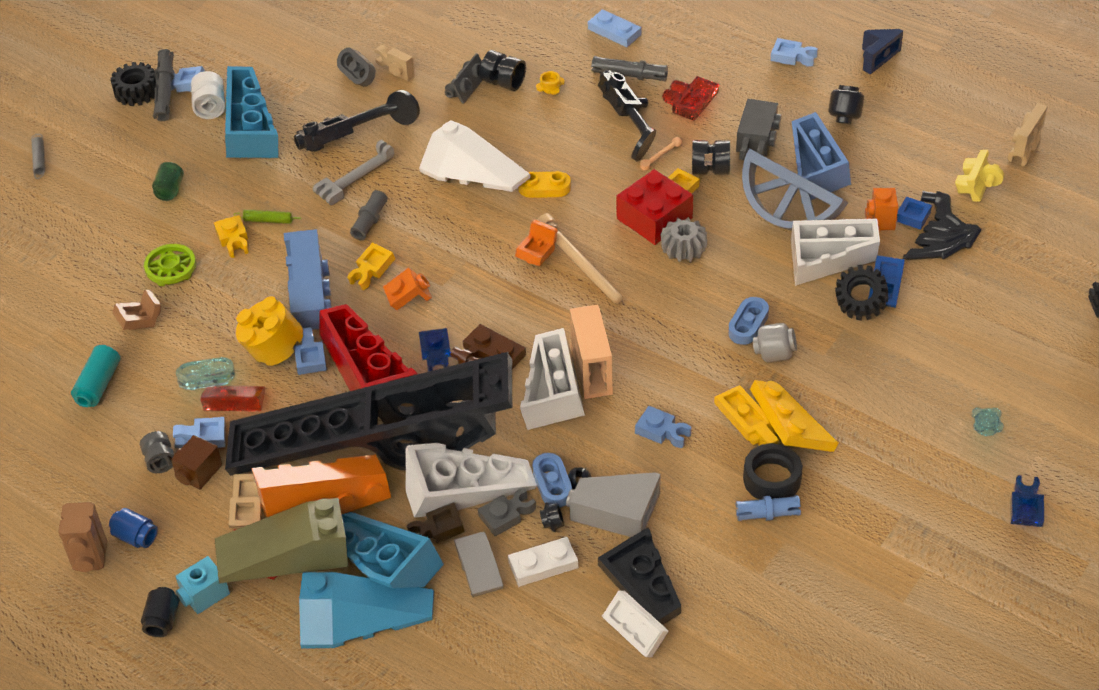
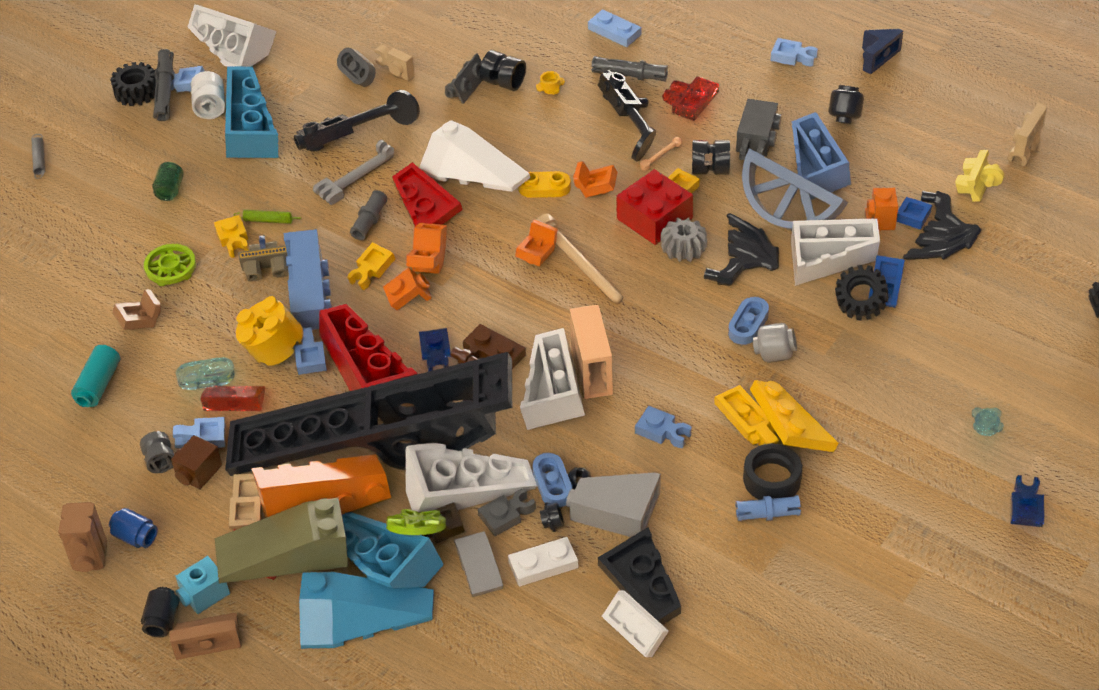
none -> medium nougat panel [169,613,241,660]
none -> white wedge [188,4,276,67]
none -> dark tan hips [238,235,288,281]
none -> lime wheel [386,509,446,535]
none -> red wing [392,162,463,227]
none -> orange brick [406,223,447,274]
none -> orange bracket [573,161,618,198]
none -> black animal [704,213,779,286]

